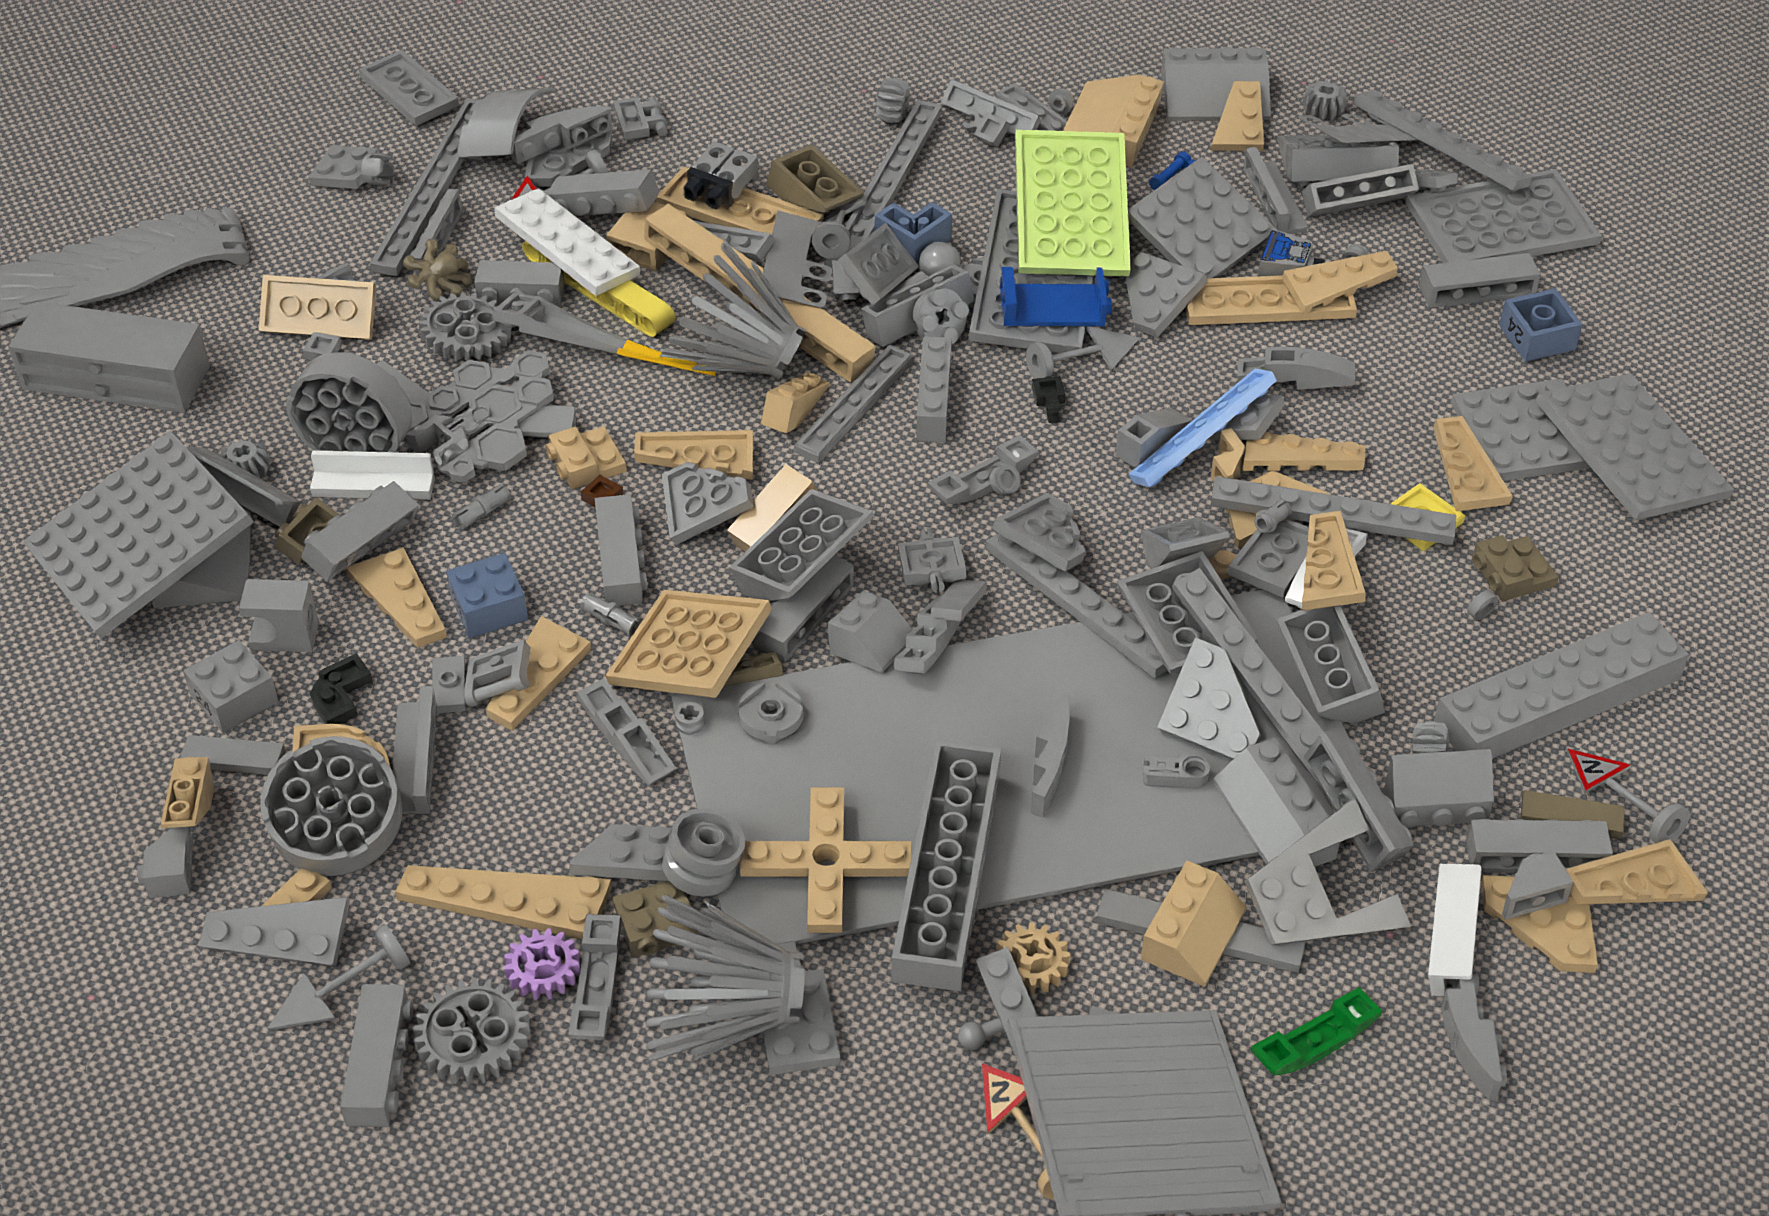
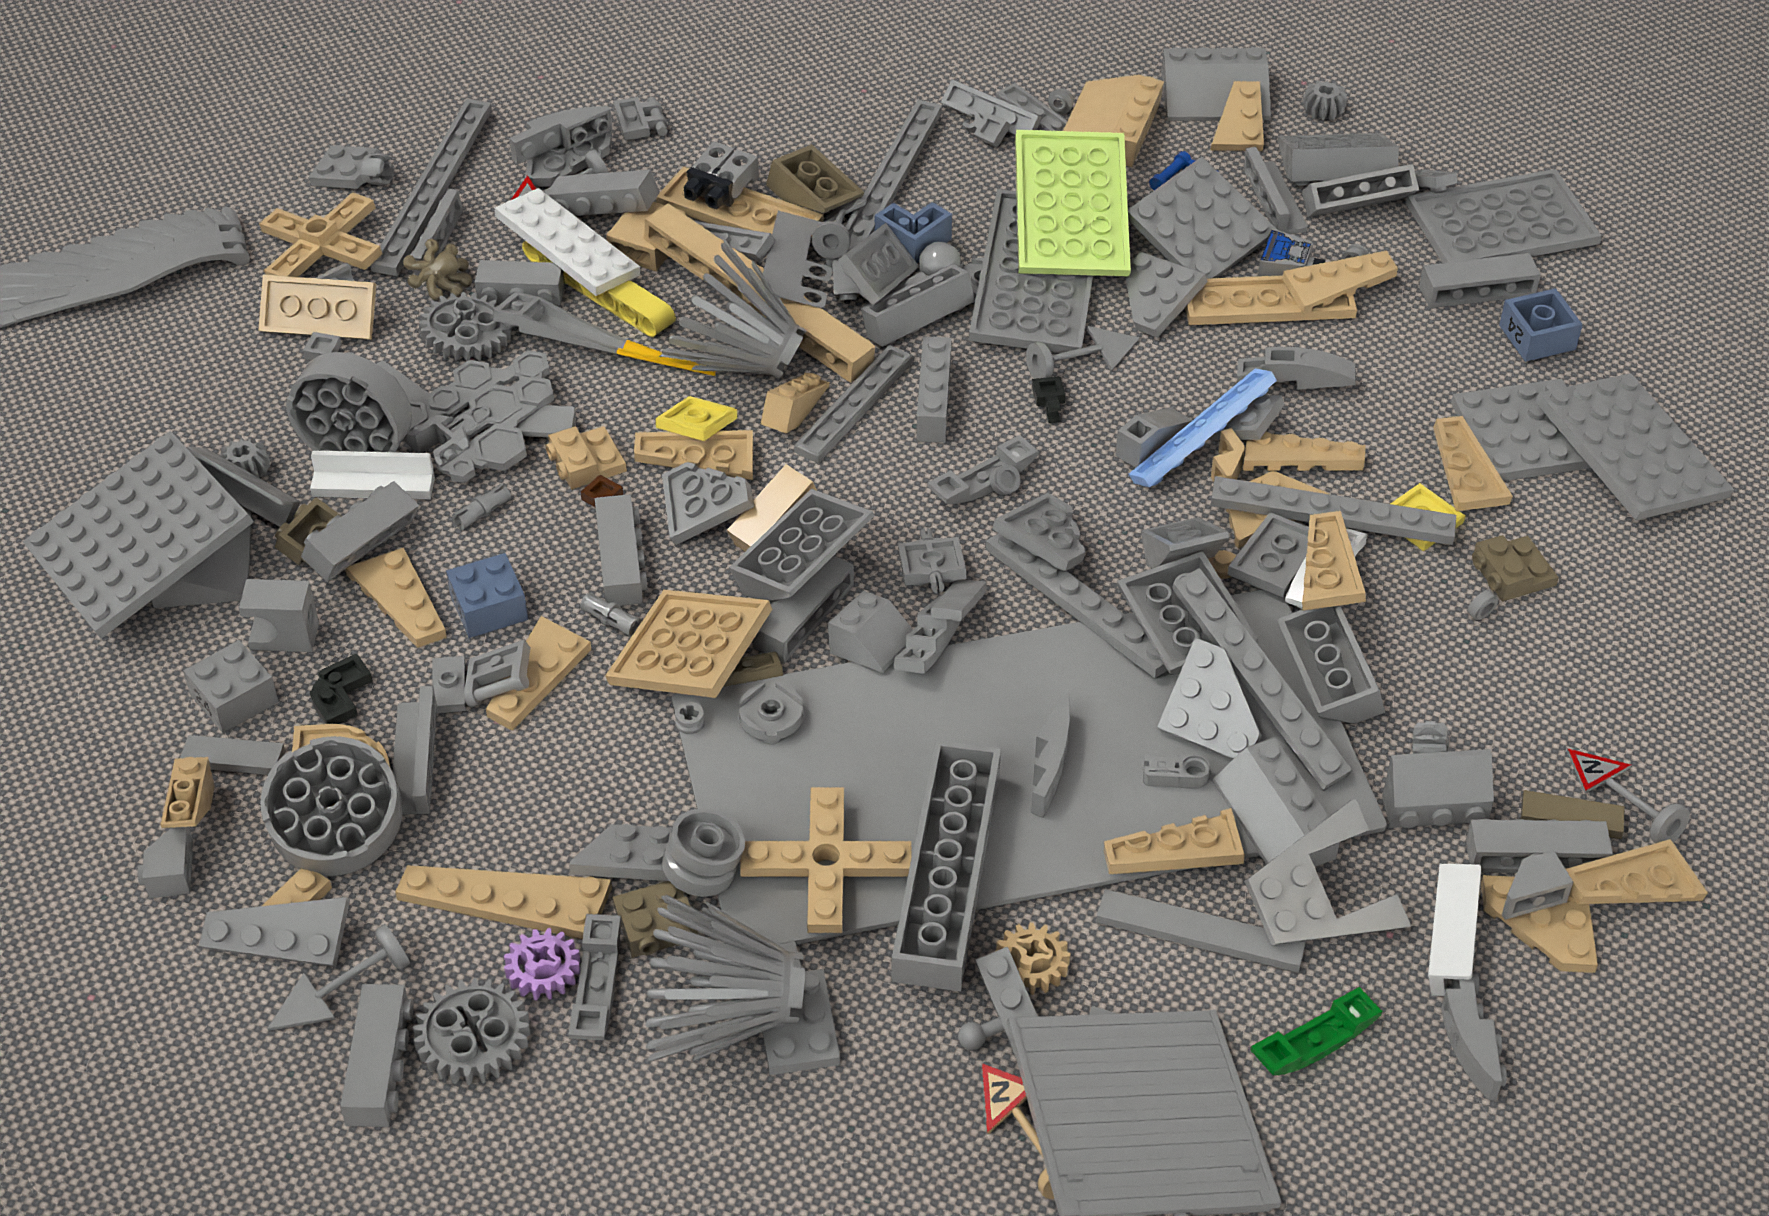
light grey brick [8,301,210,413] -> none
light grey plate [359,50,459,126] -> none
light grey panel [458,87,557,161] -> none
light grey slope [576,678,677,786] -> none
light grey gear [876,78,910,123] -> none
light grey plate [913,288,969,344] -> none
blue panel [1000,267,1112,326] -> none
tan slope [1141,860,1247,987] -> none
light grey pin [1254,500,1292,533] -> none
light grey piece [1298,114,1419,143] -> none
light grey slope [1303,730,1414,872] -> none
light grey plate [1353,90,1533,191] -> none
light grey brick [1434,612,1689,759] -> none
none -> tan piece [259,192,382,277]
none -> light yellow tile [655,396,737,441]
none -> tan wing [1104,808,1245,875]

